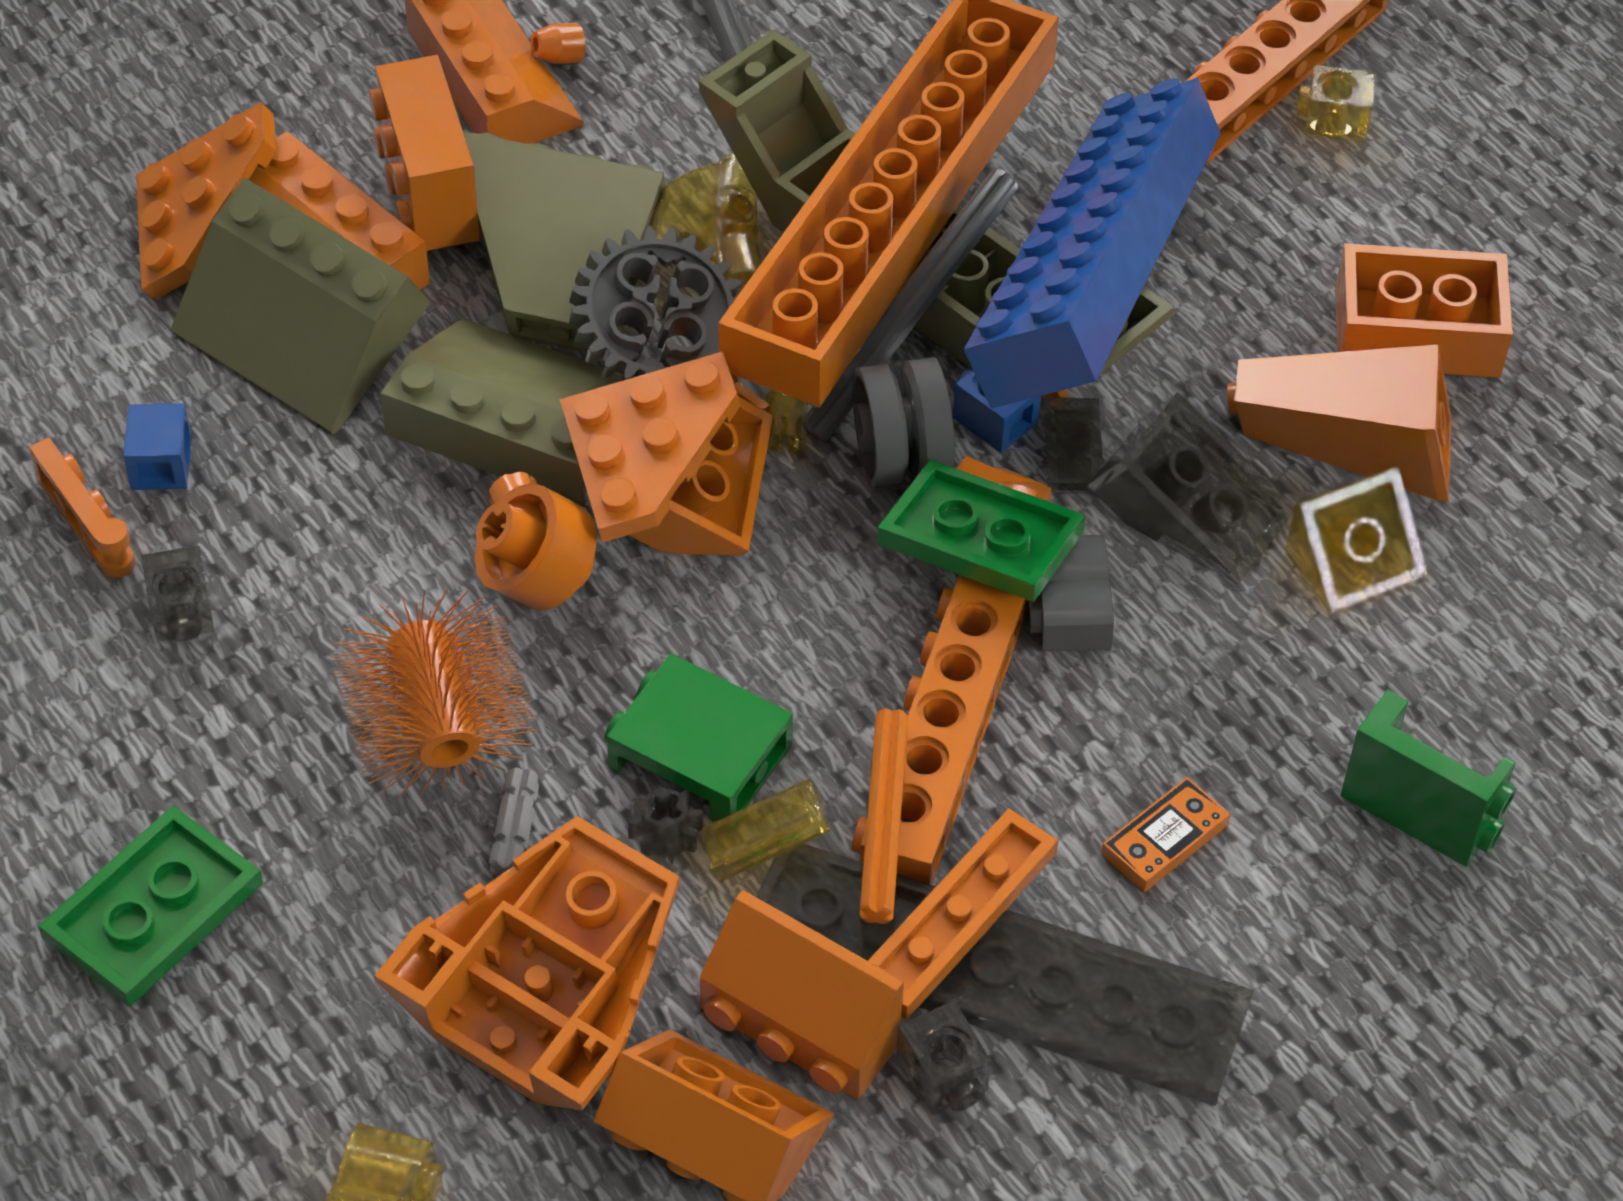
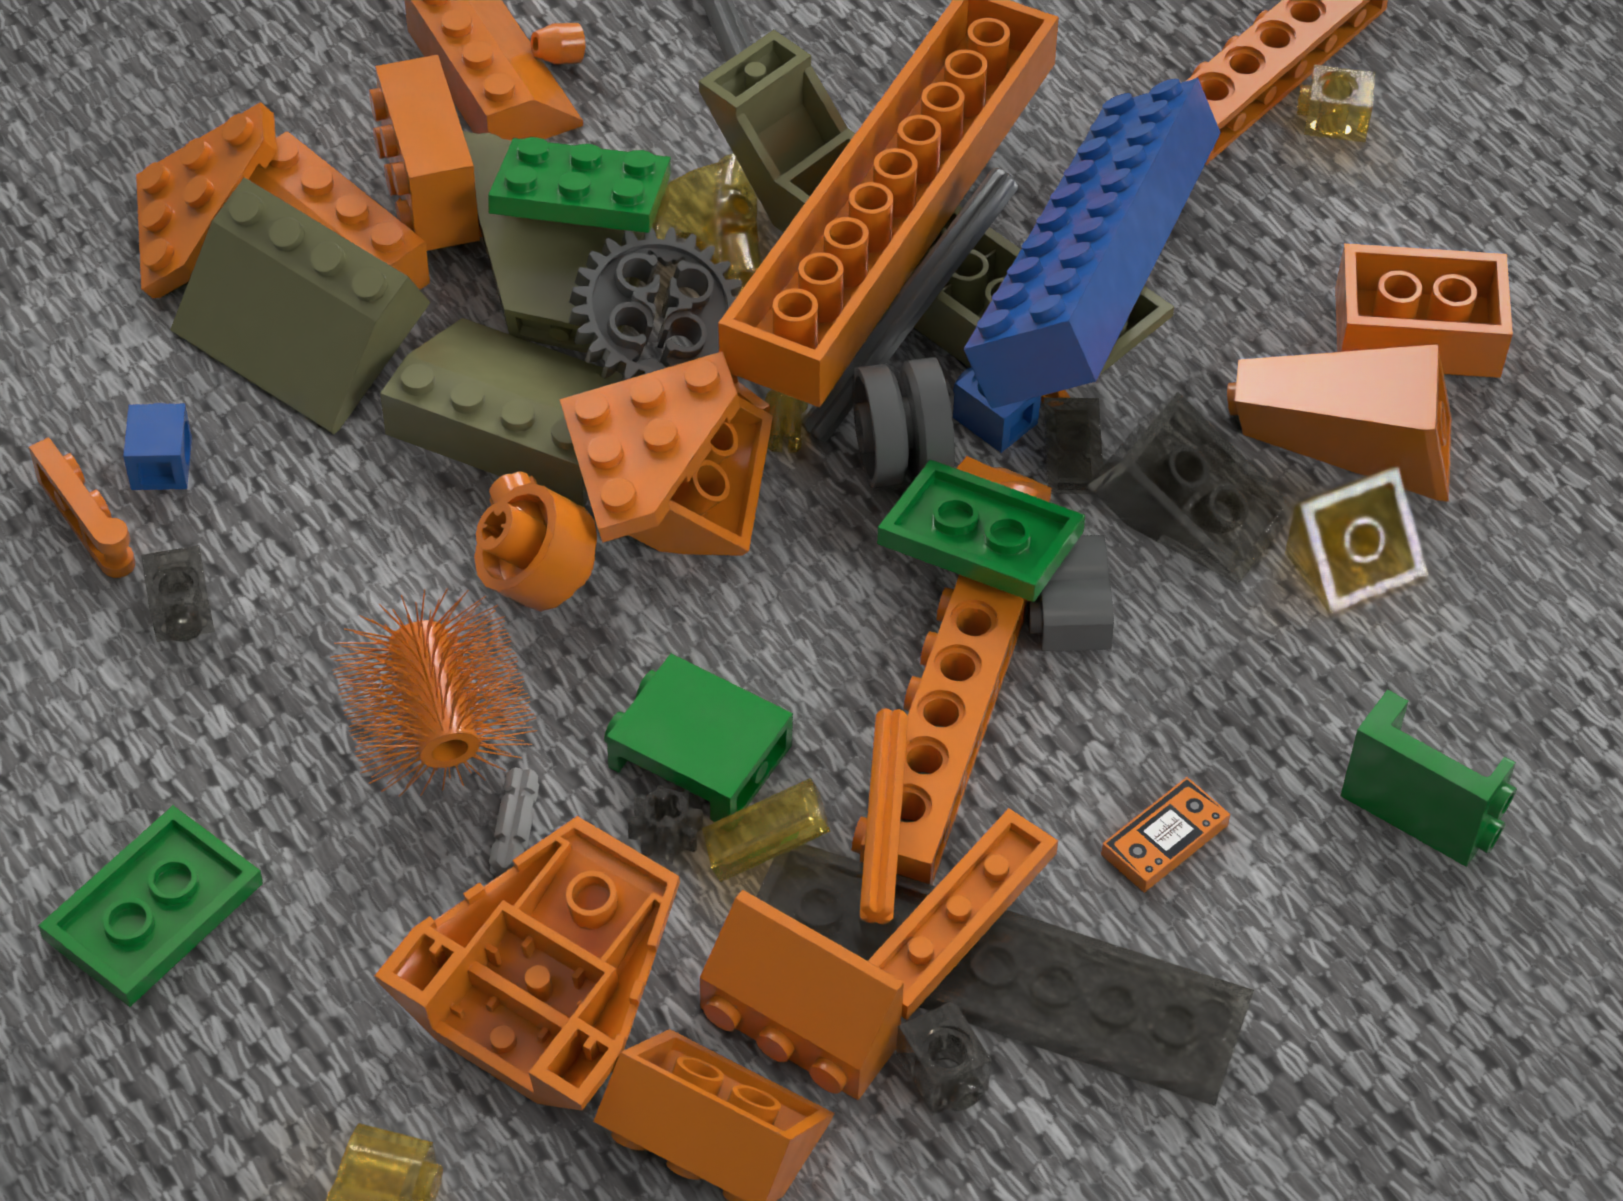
none -> green plate [488,137,671,233]

